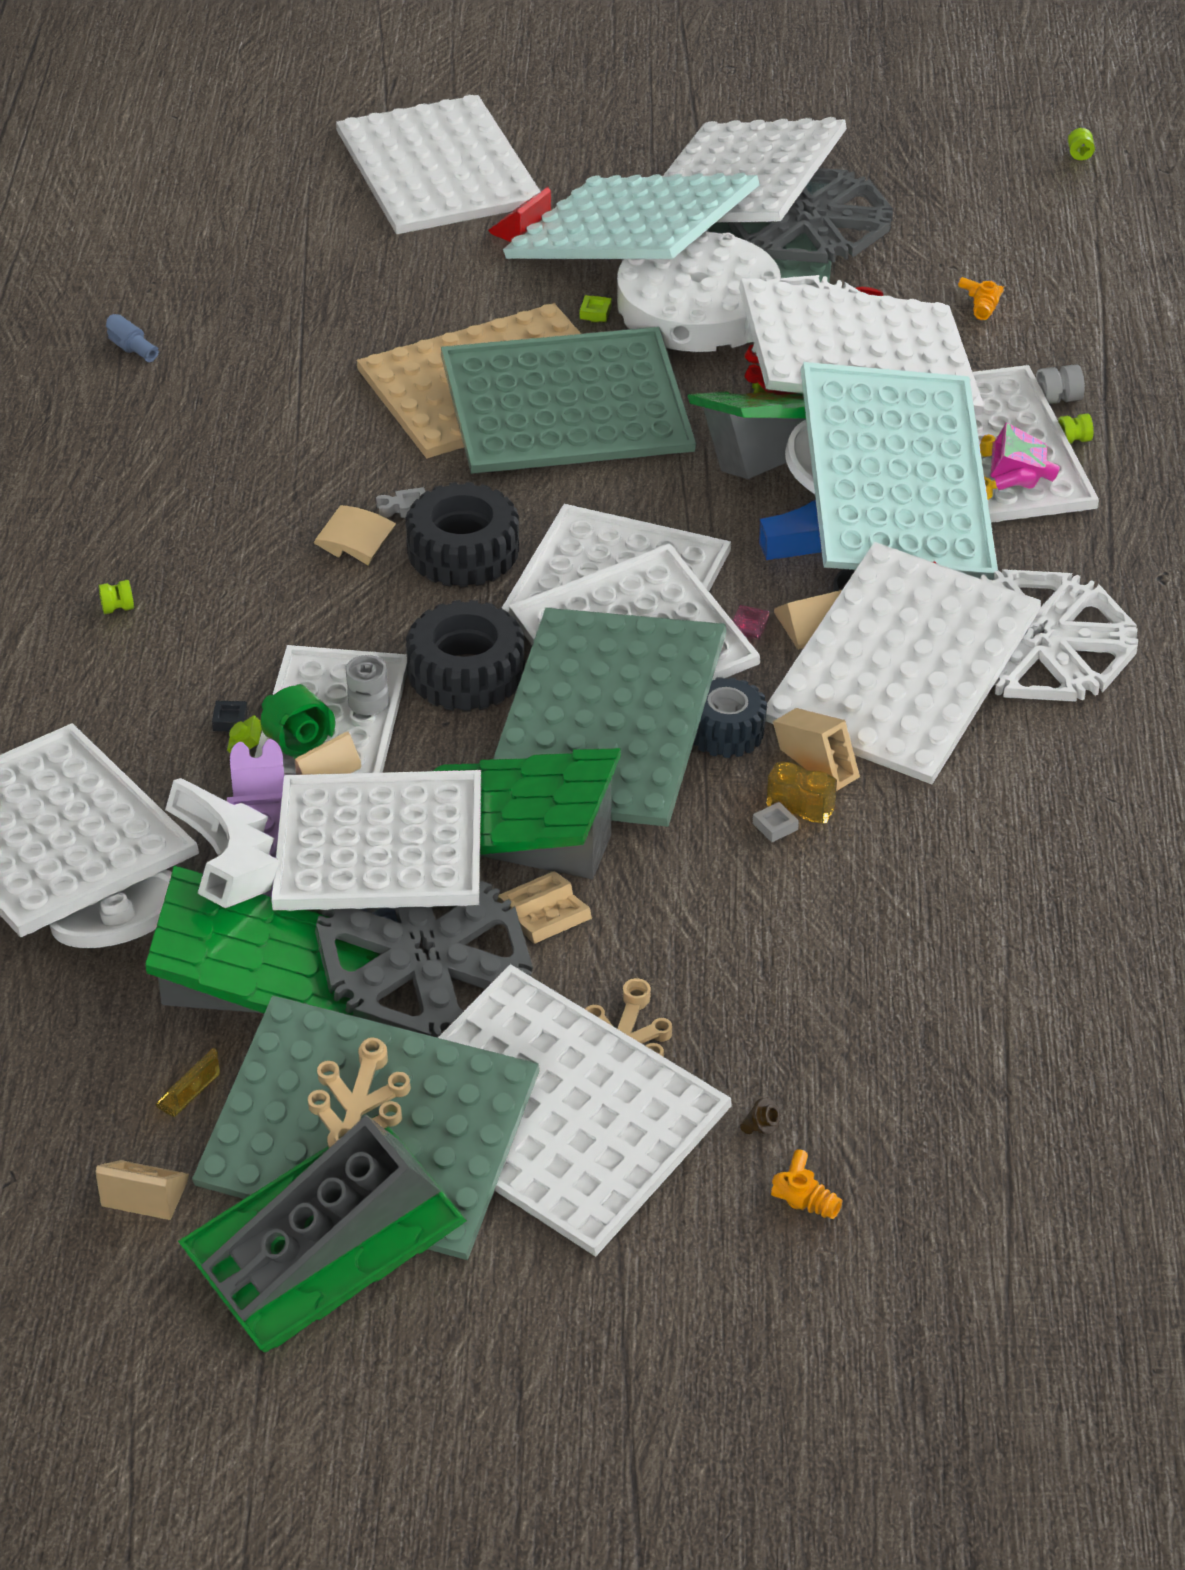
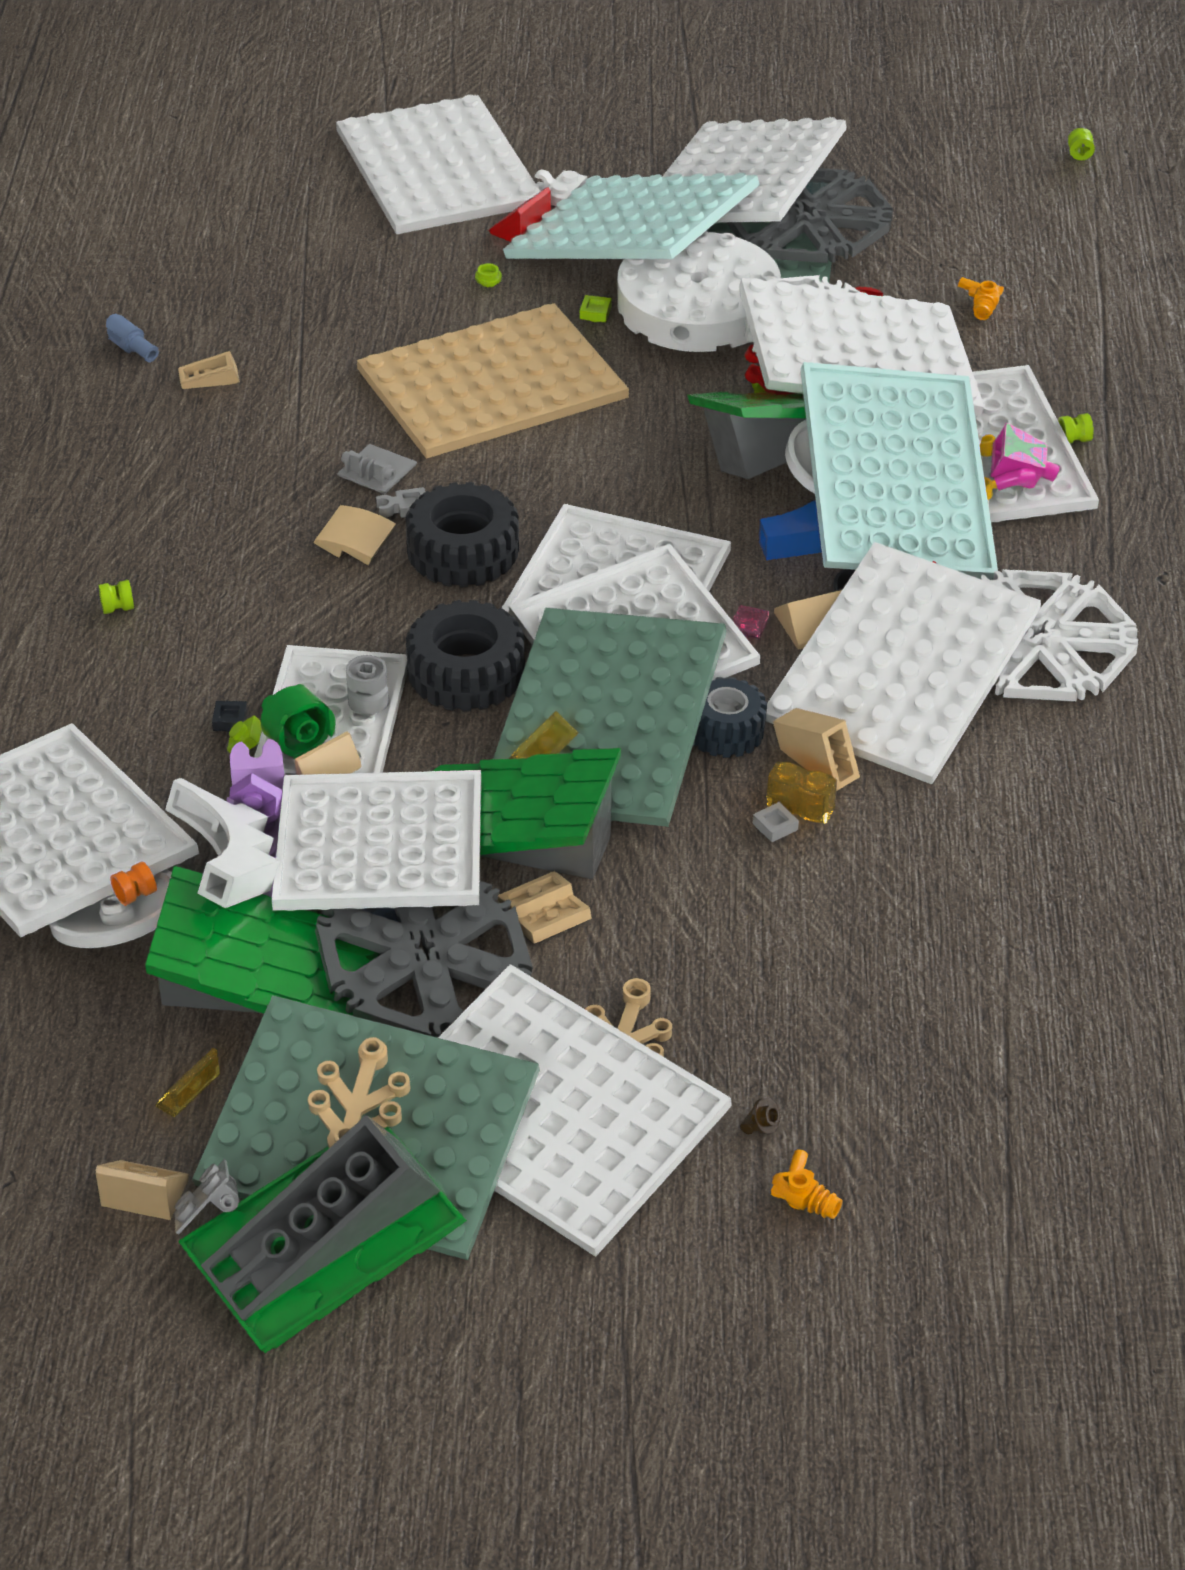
sand green plate [441,327,696,474] -> none
light grey wheel [1036,364,1085,404] -> none
none -> orange wheel [110,861,157,906]
none -> light grey hinge [174,1159,239,1235]
none -> tan slope [178,351,240,389]
none -> medium lavender bracket [229,773,282,825]
none -> light grey hinge [337,444,417,494]
none -> lime plate [475,263,502,287]
none -> clear yellow slope [509,711,579,759]
none -> white plate [535,170,587,206]

